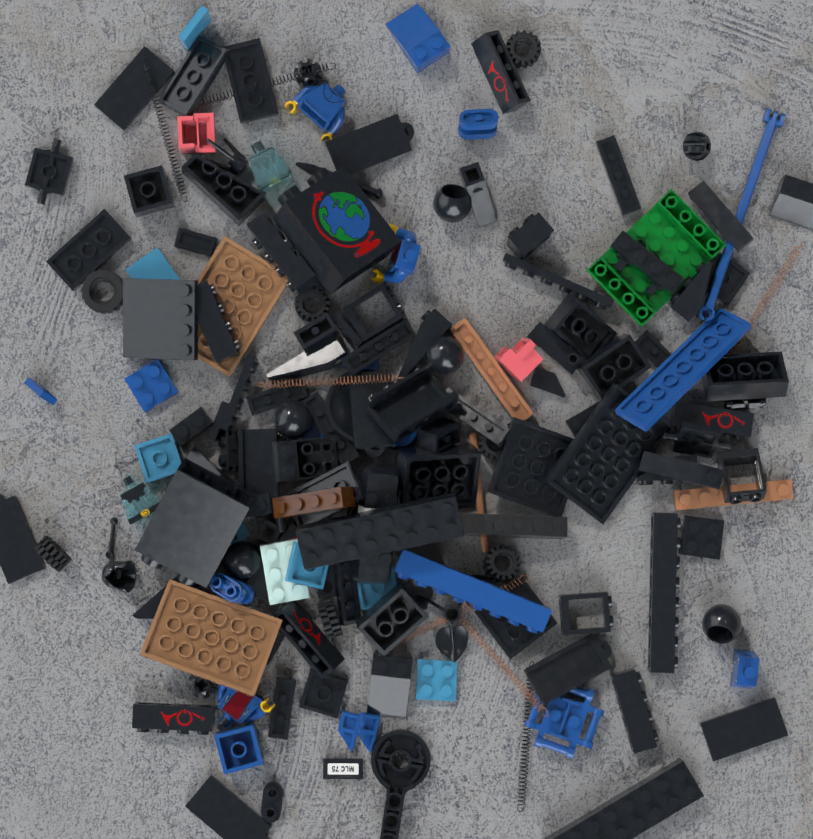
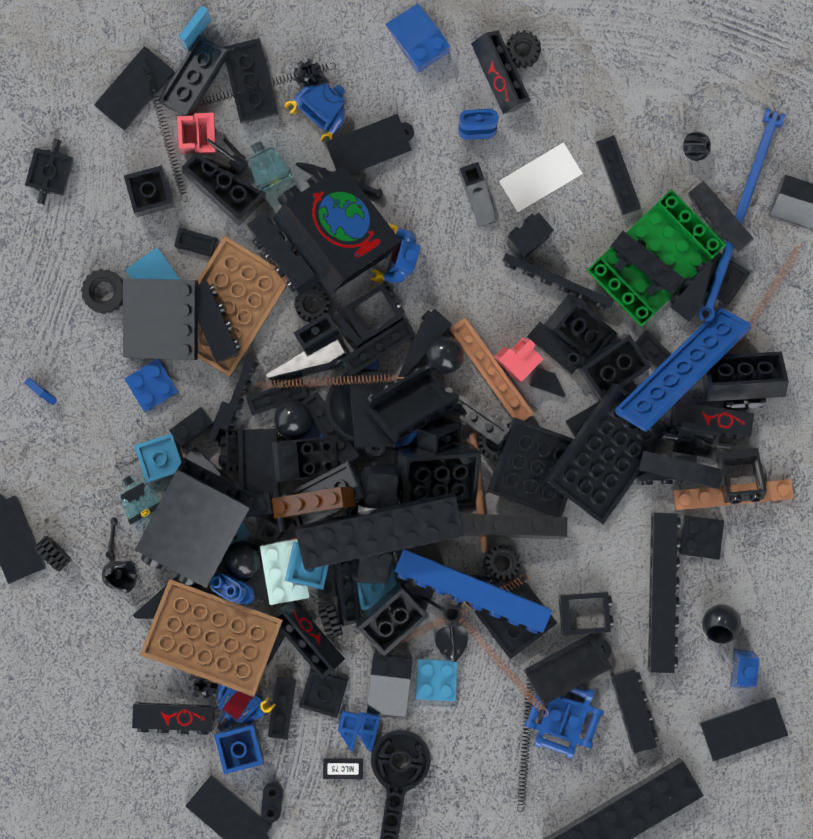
black plate [46,209,132,291] -> none
black helmet [433,184,472,223] -> none
none -> white sticker [499,142,583,212]

